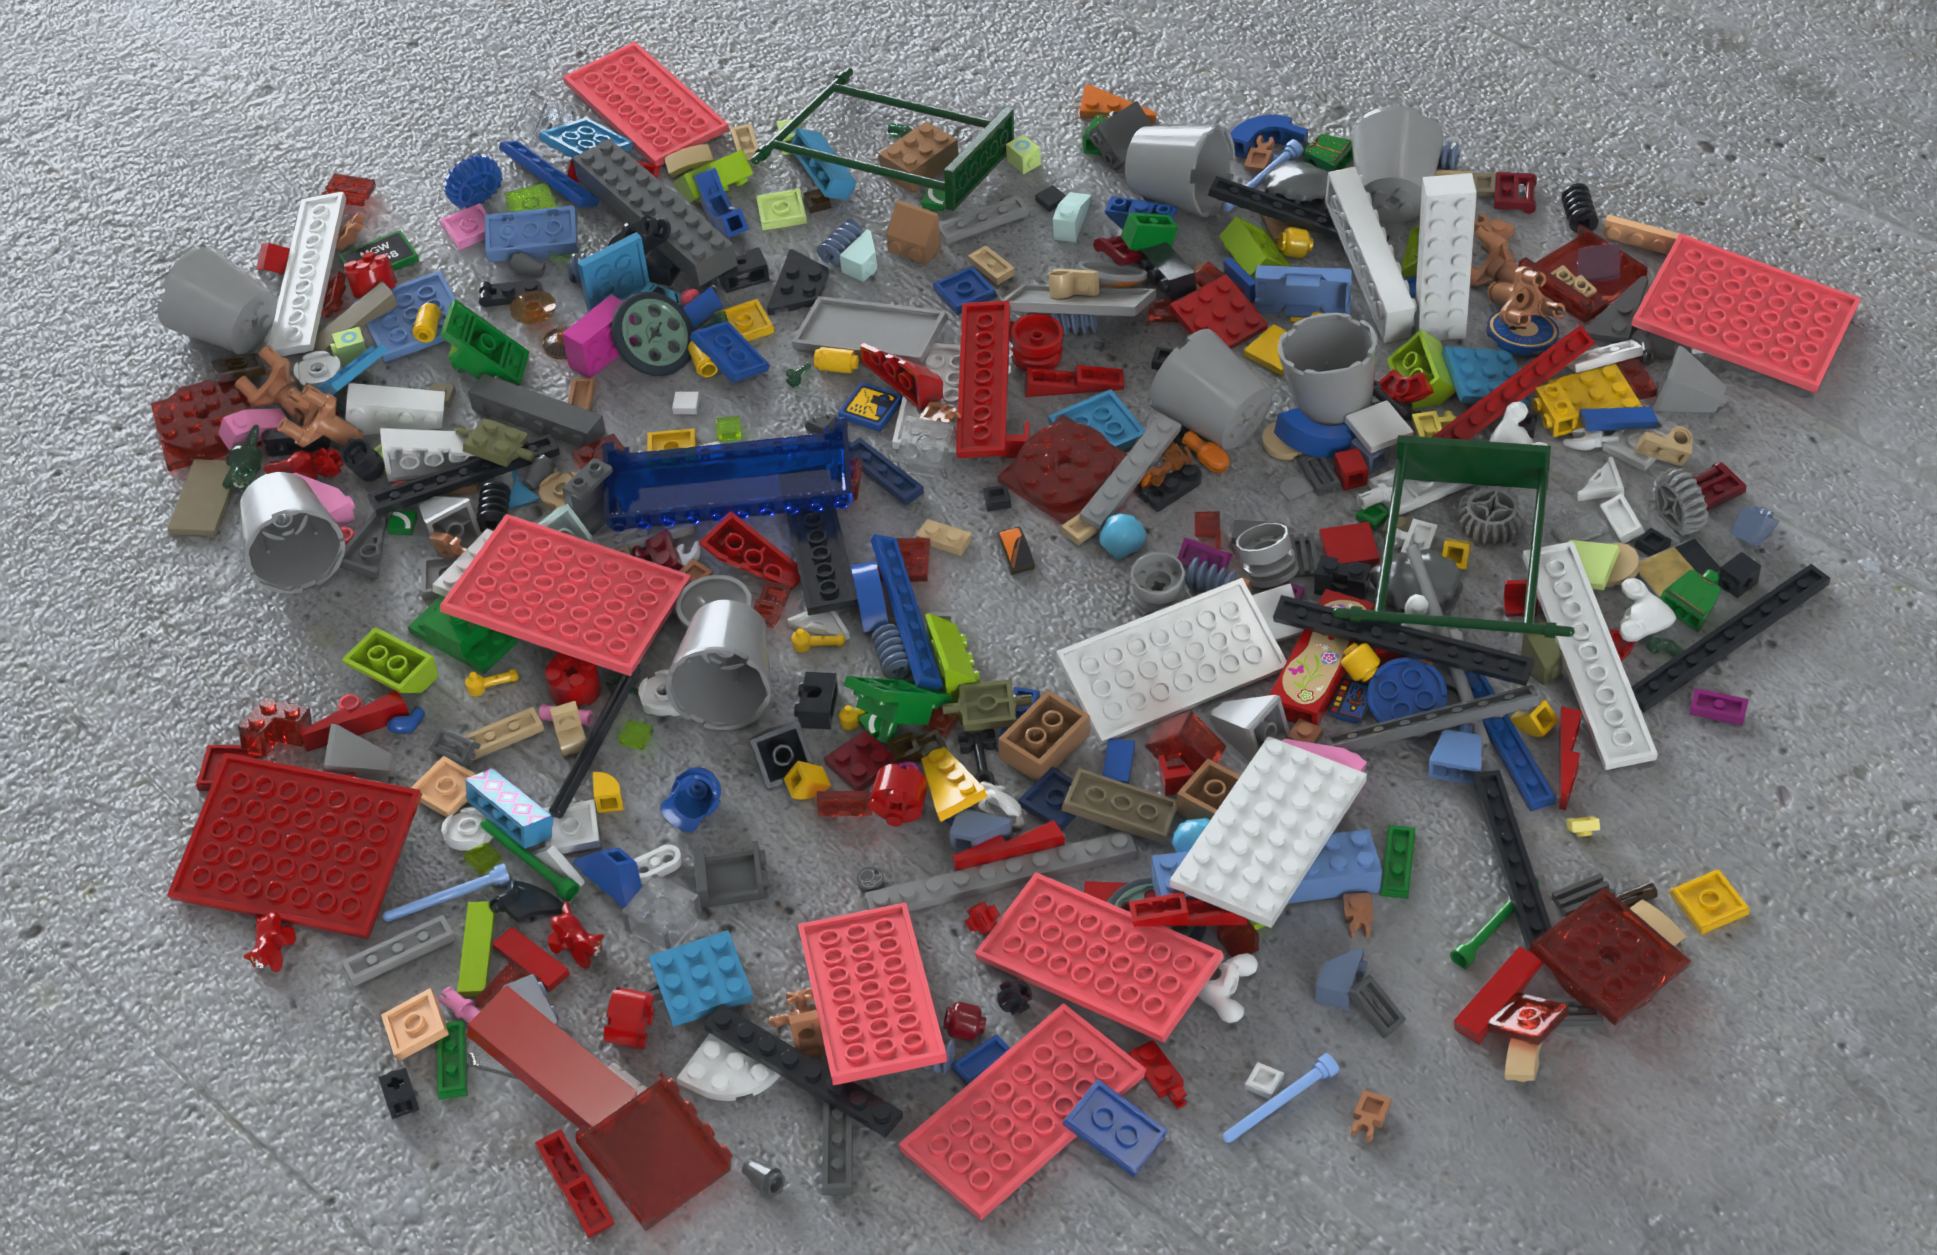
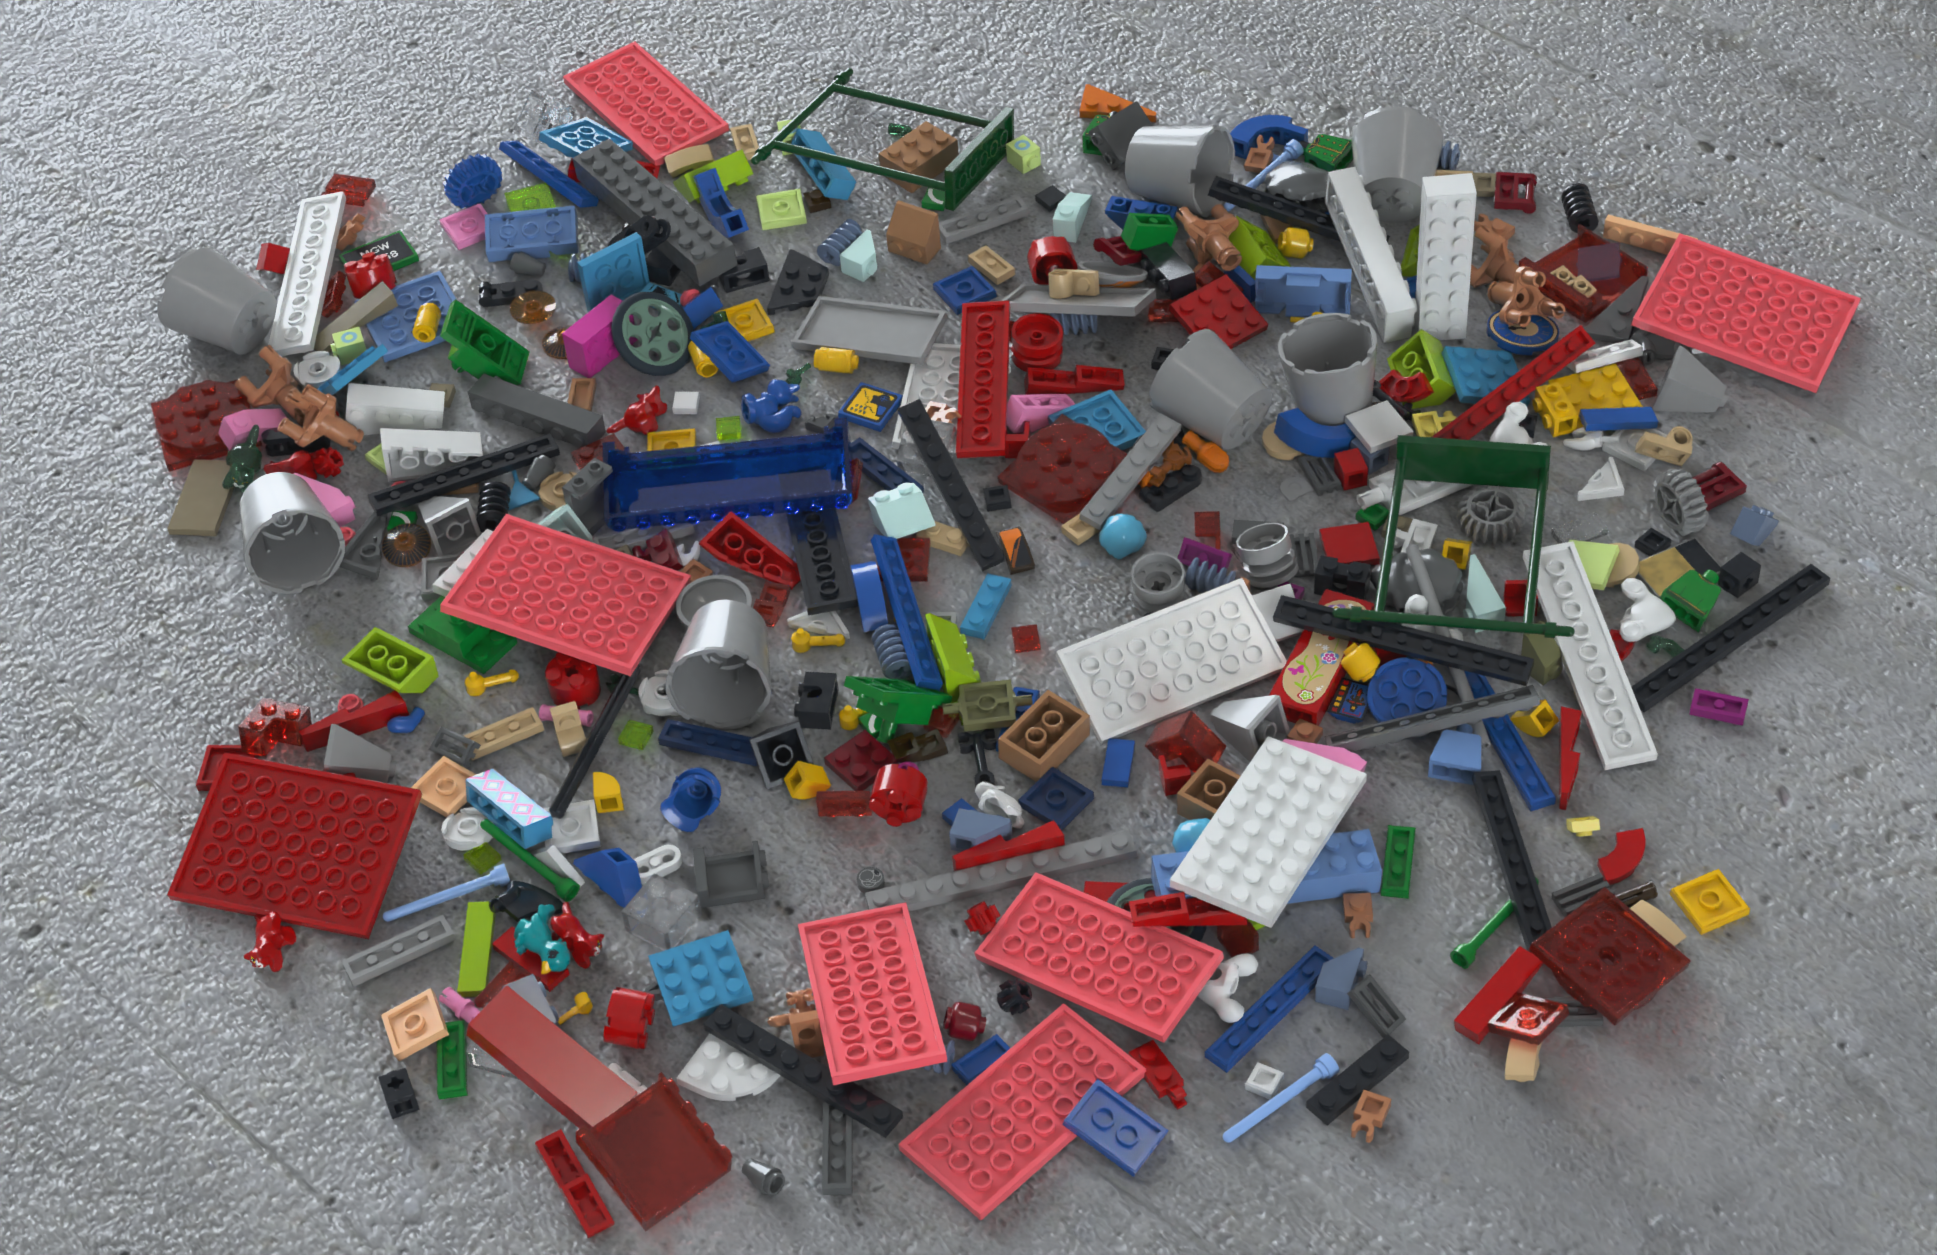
dark brown tile [211,353,266,383] -> none
black wheel [341,439,385,482] -> none
nougat plate [428,532,468,559] -> none
olive plate [456,418,535,467] -> none
red wedge [860,343,944,411] -> none
yellow wing [921,747,988,822] -> none
dark tan tile [1061,768,1177,845] -> none
yellow tile [1244,324,1288,376] -> none
white tile [1600,493,1645,544] -> none
none -> dish [382,523,431,567]
none -> teal animal [514,904,571,974]
none -> yellow hand [557,992,593,1025]
none -> red animal [606,385,667,435]
none -> dark blue plate [658,719,758,766]
none -> blue animal [741,379,802,433]
none -> light aqua slope [868,483,936,539]
none -> black plate [898,399,1005,572]
none -> dark azure plate [960,573,1012,640]
none -> bright pink slope [1007,394,1075,434]
none -> clear red plate [1011,624,1041,653]
none -> red brick [1027,236,1078,285]
none -> nougat wheel [1176,204,1242,271]
none -> blue tile [1205,945,1334,1073]
none -> black plate [1306,1034,1409,1126]
none -> light aqua slope [1463,554,1506,633]
none -> red tile [1597,828,1646,886]

